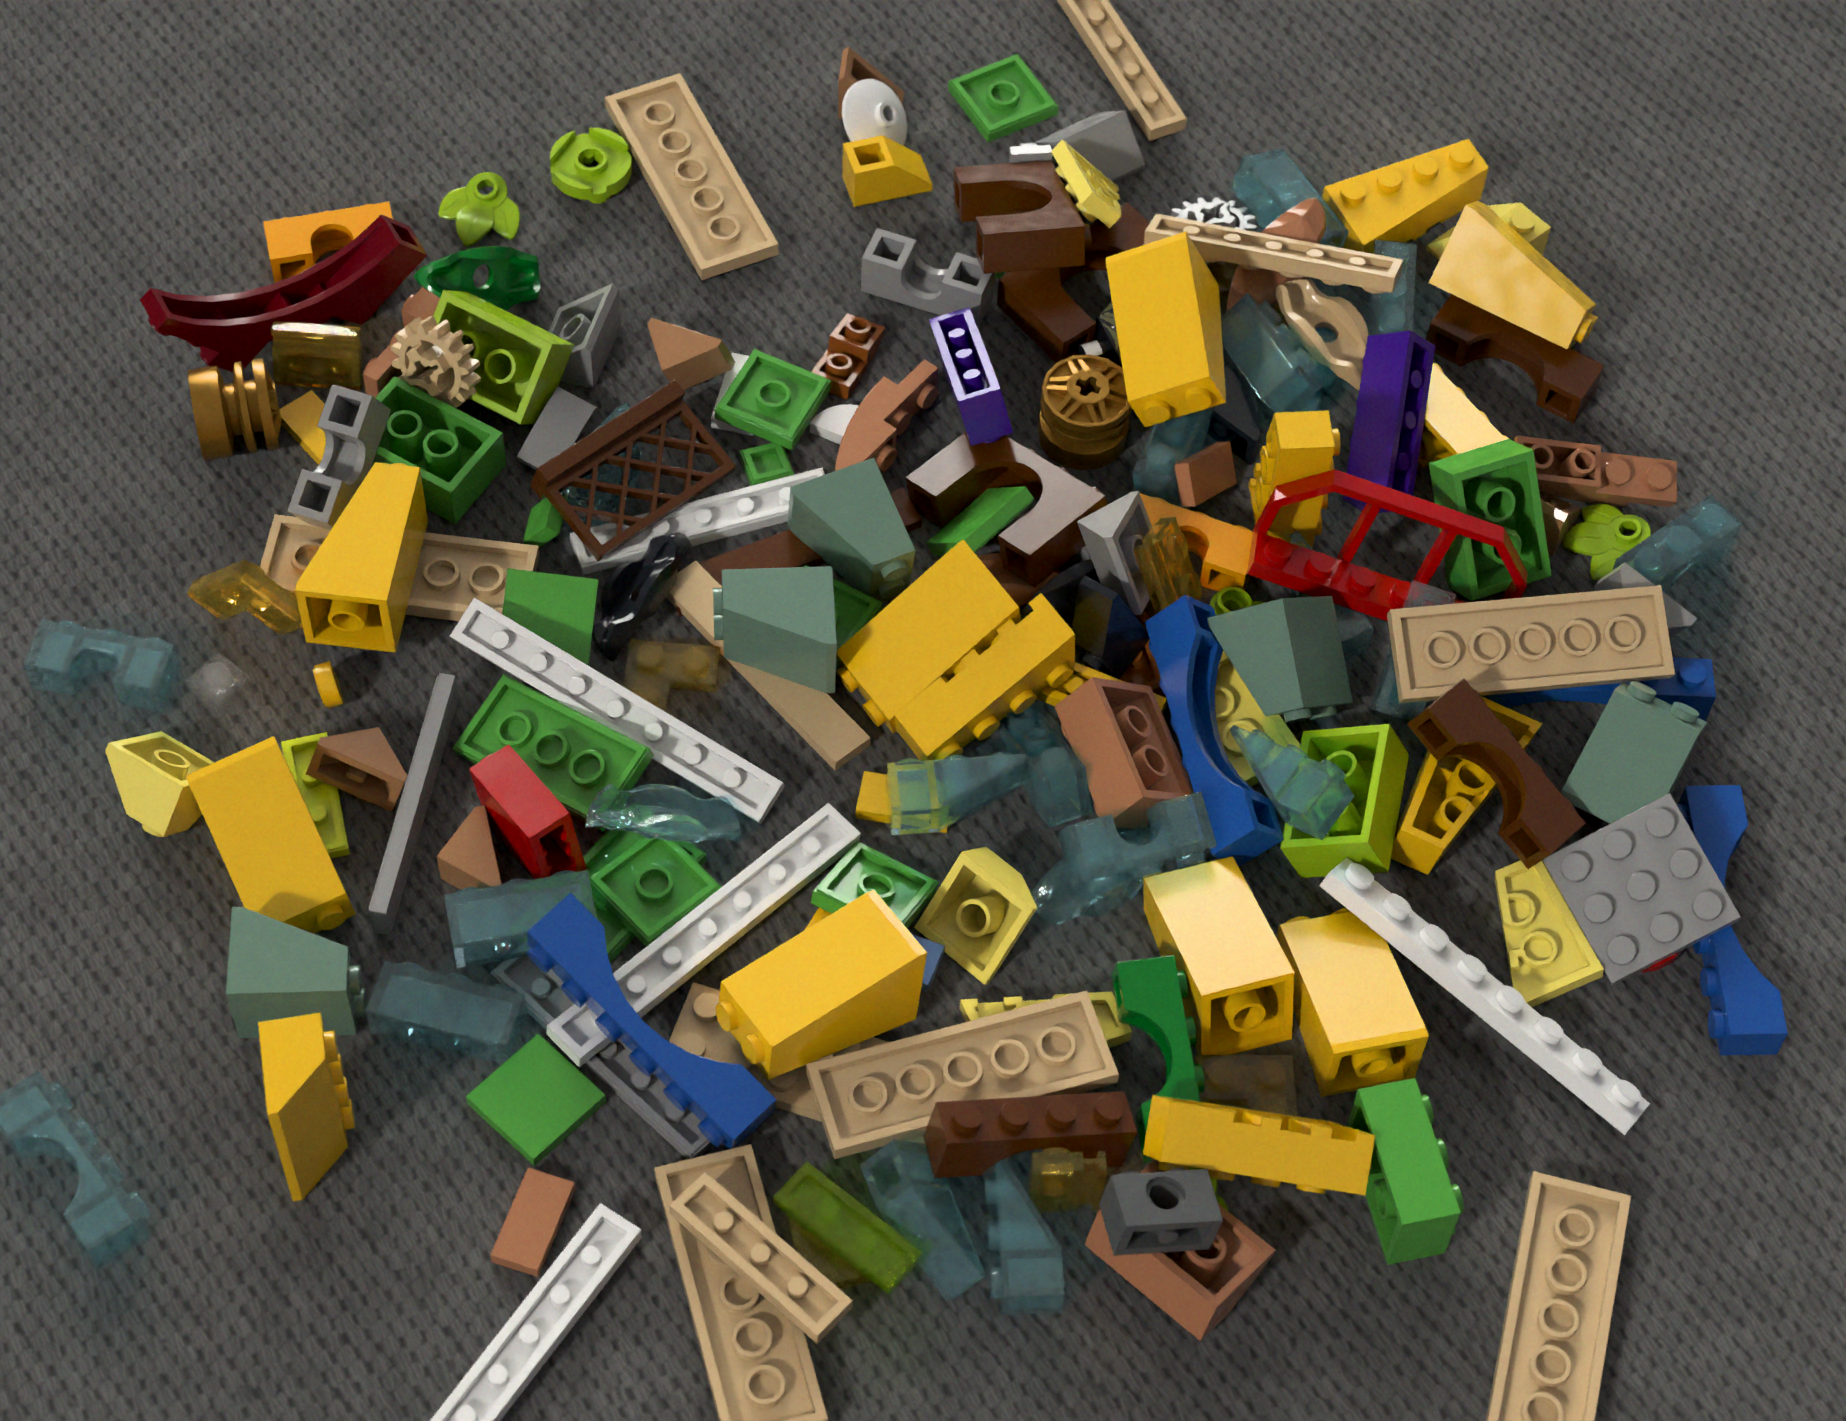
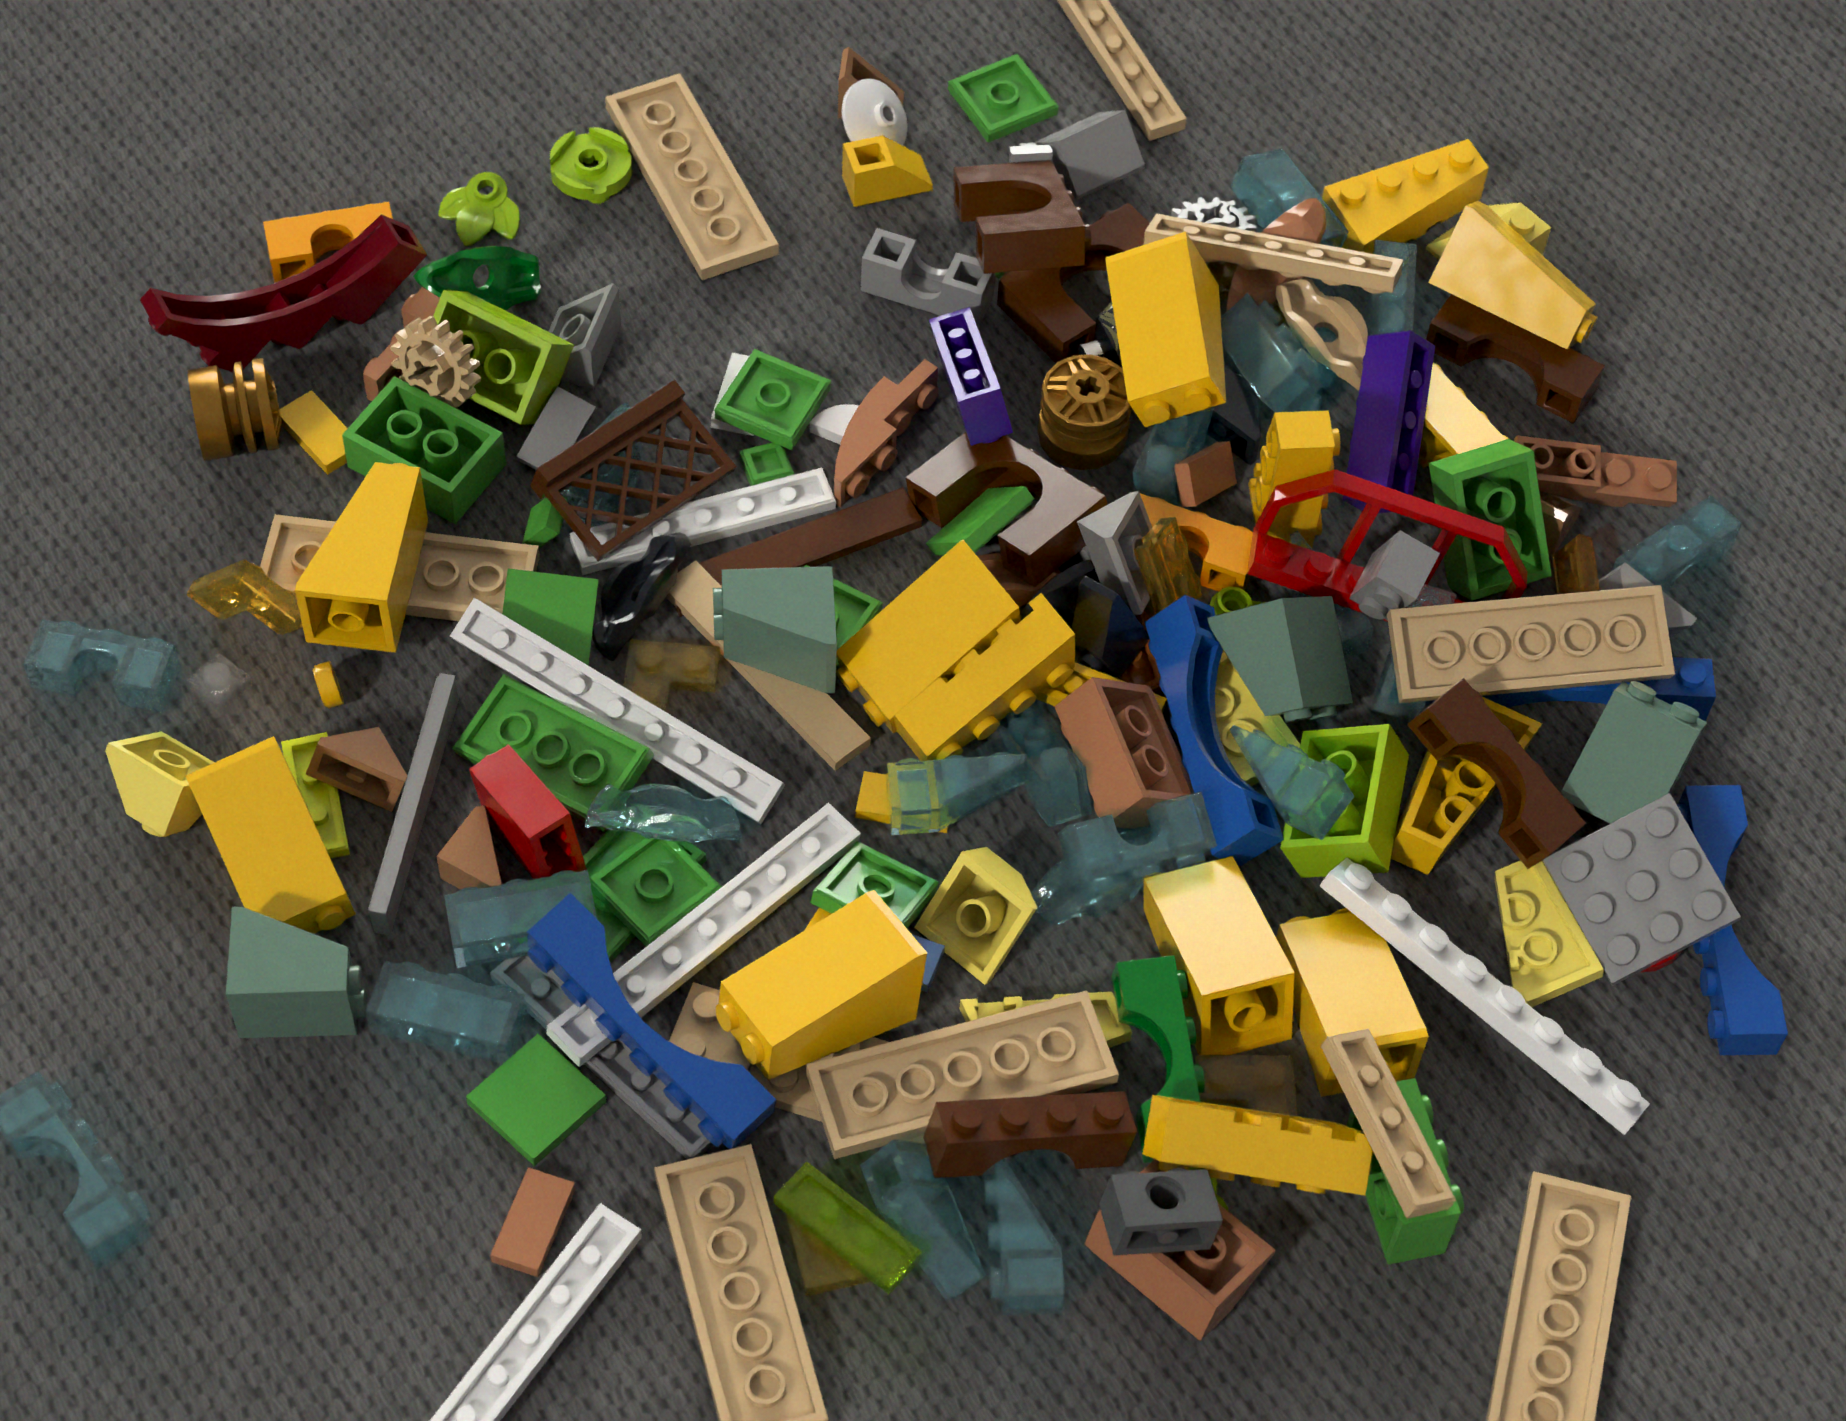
yellow slope [258,1013,355,1201] -> none
clear yellow plate [271,321,363,390] -> none
light grey arch [287,384,391,530] -> none
medium nougat slope [647,318,736,390] -> none
tan plate [669,1172,853,1344] -> none
sand green slope [787,458,915,599] -> none
dark orange slope [811,313,885,400] -> none
clear yellow plate [1026,1147,1107,1212] -> none
light yellow wing [1051,139,1121,228] -> none
lime plate [1562,503,1651,580] -> none
none -> tan tile [1321,1029,1456,1219]
none -> light grey brick [1349,530,1440,621]
none -> clear orange tile [1552,534,1600,594]

